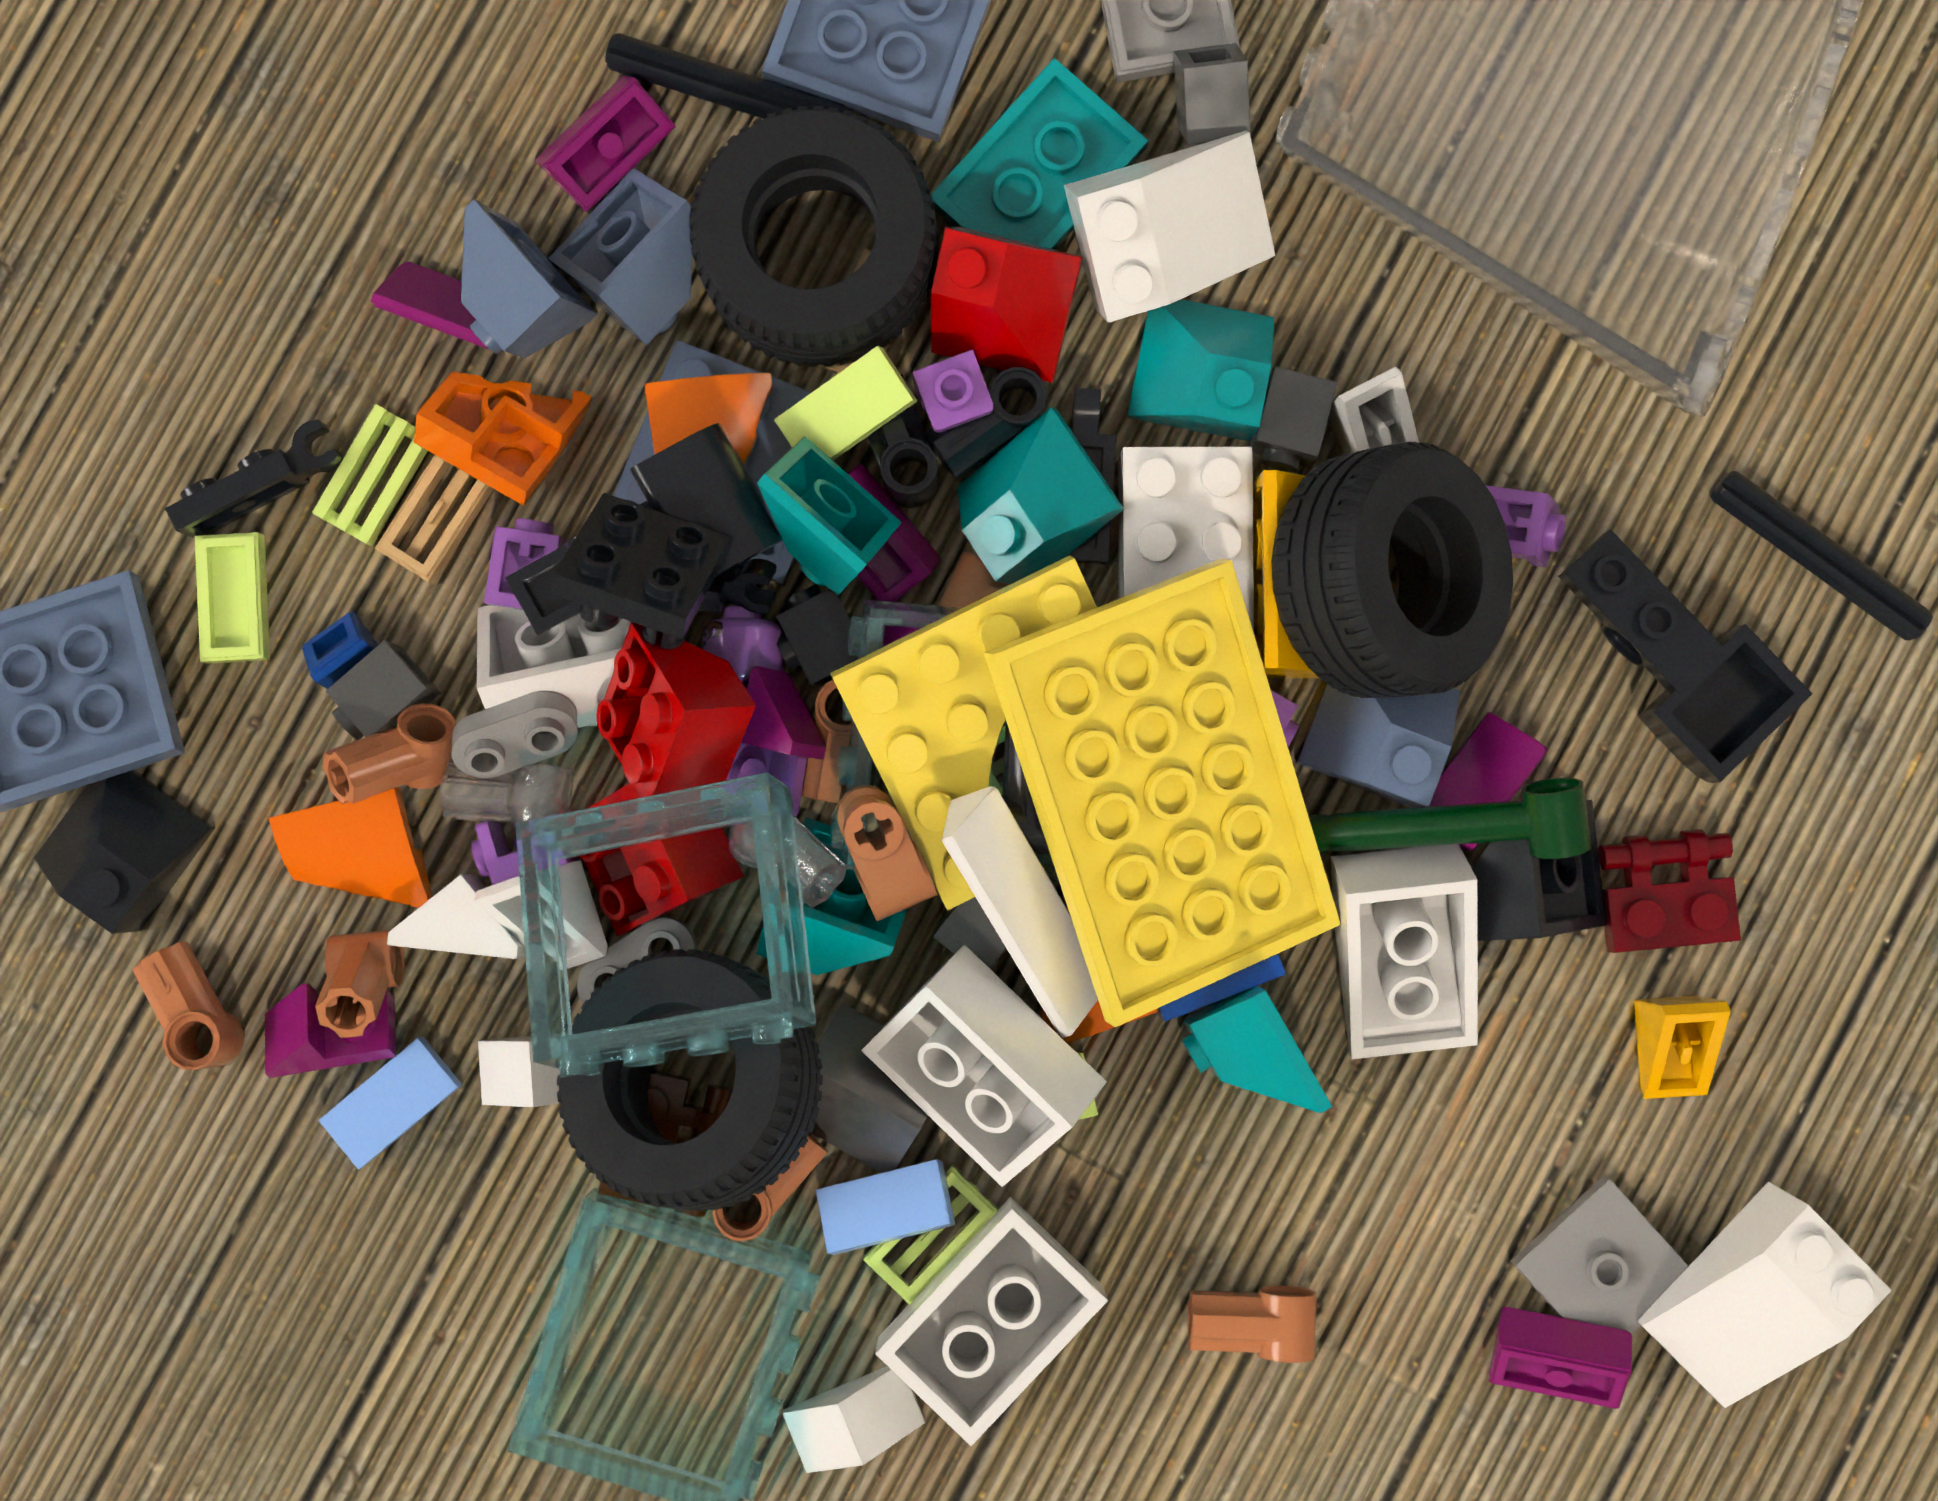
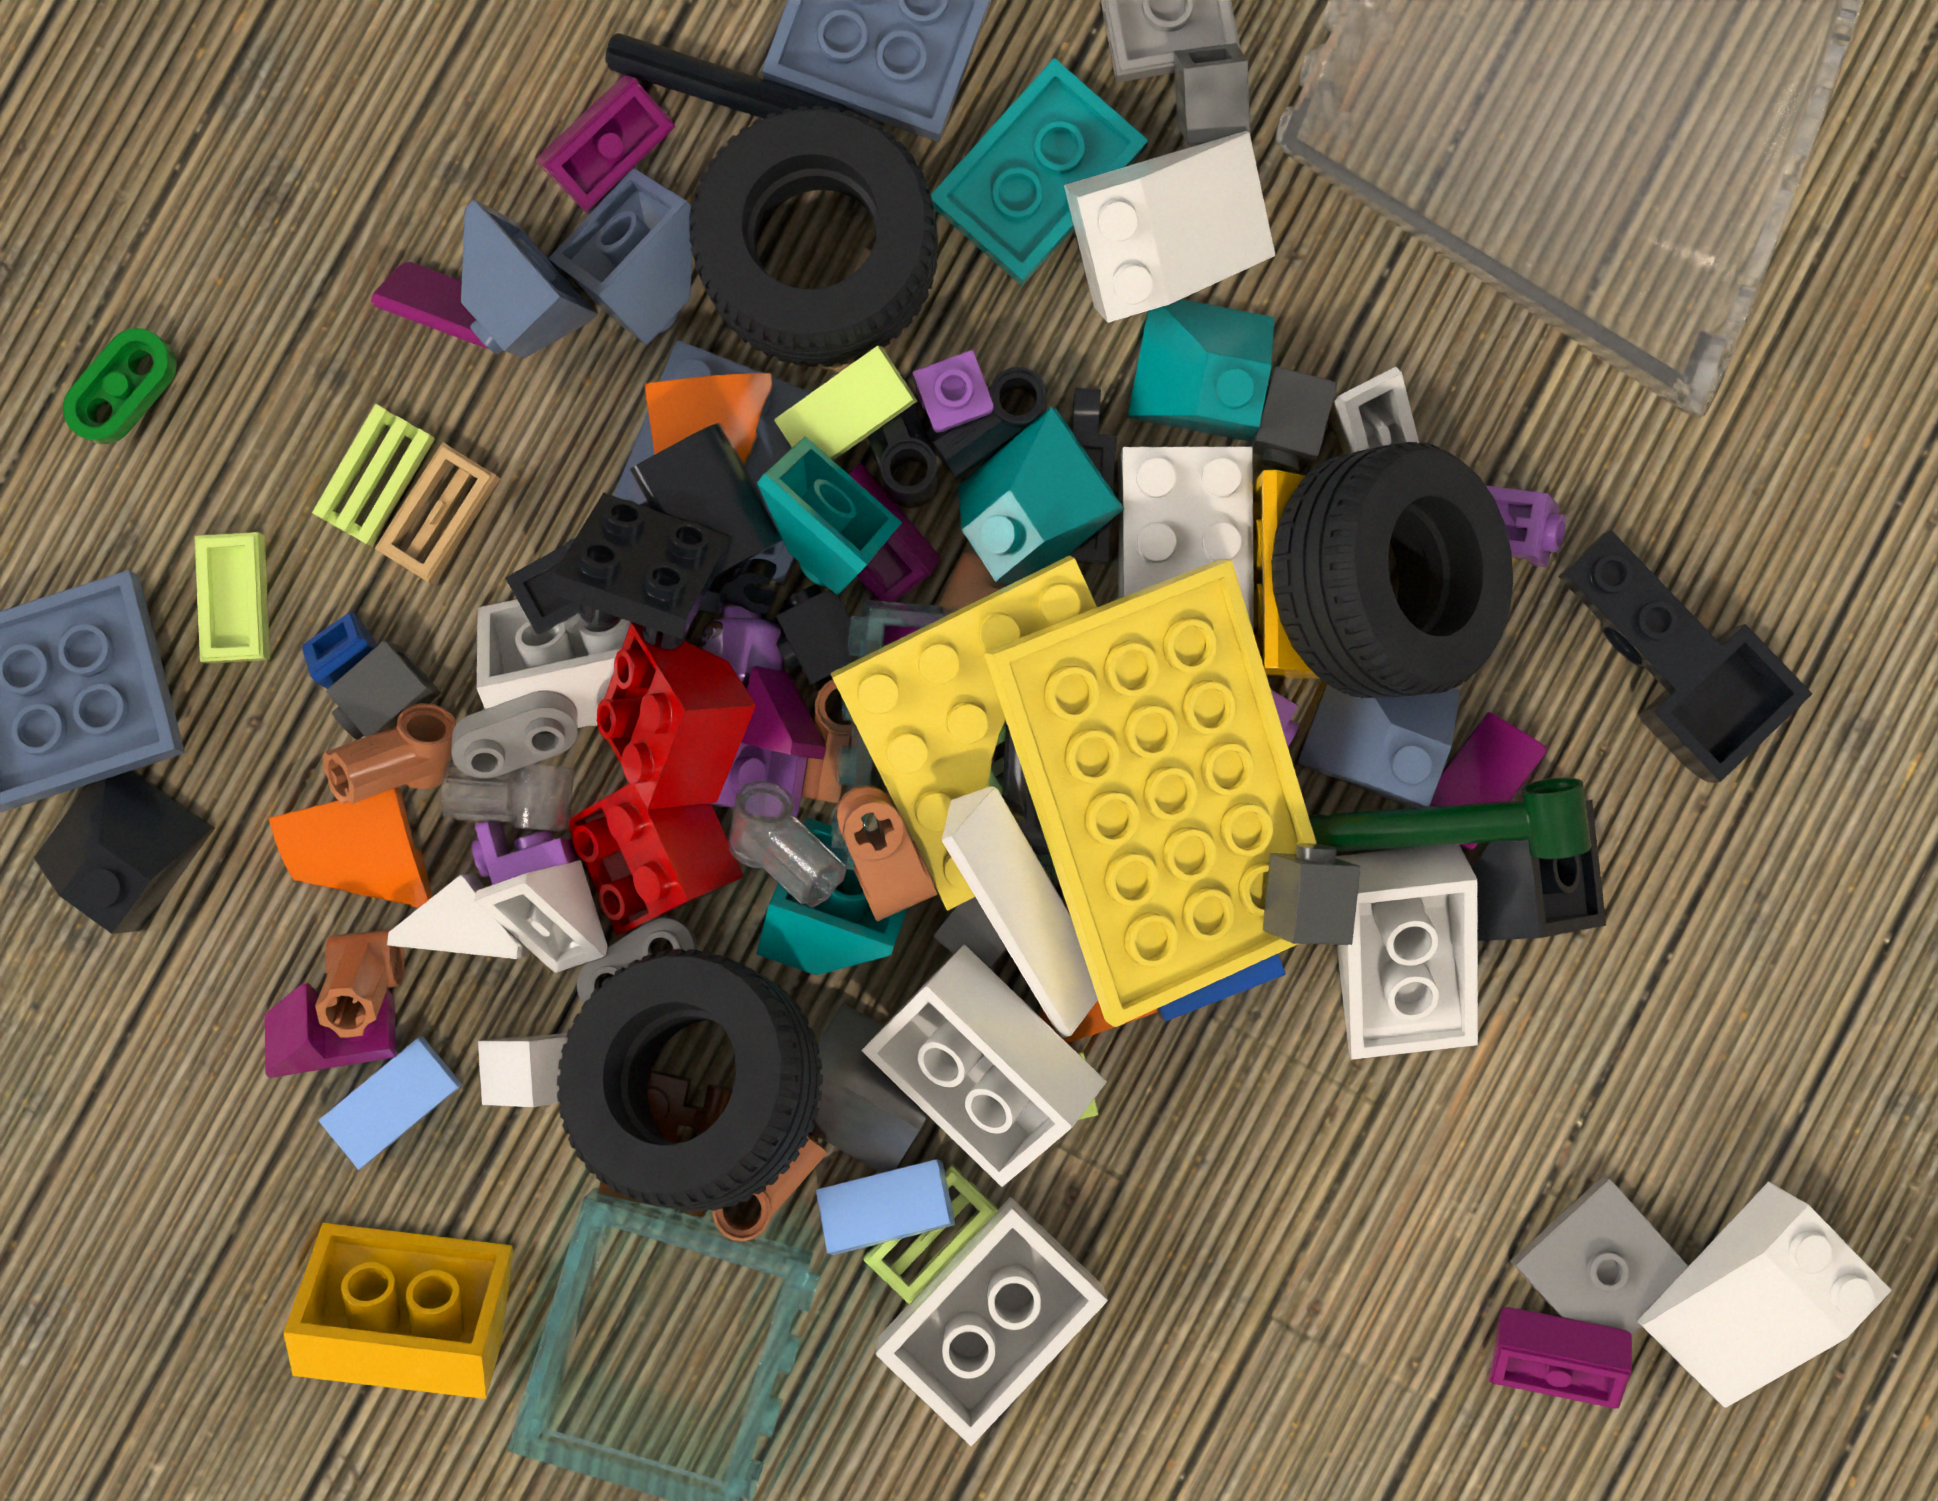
nougat piece [132,942,244,1070] -> none
black plate [165,420,343,539] -> none
orange slope [414,371,592,506] -> none
medium lavender bracket [484,519,567,610] -> none
clear light blue window [515,772,816,1077] -> none
white slope [782,1366,925,1473] -> none
red slope [931,227,1083,383] -> none
teal slope [1181,986,1332,1113] -> none
nougat piece [1187,1285,1316,1363] -> none
dark red plate [1598,829,1741,953] -> none
yellow slope [1634,995,1731,1099] -> none
black axle [1710,471,1933,641] -> none
none -> green plate [63,328,177,444]
none -> yellow slope [283,1223,513,1399]
none -> dark grey brick [1263,843,1361,945]

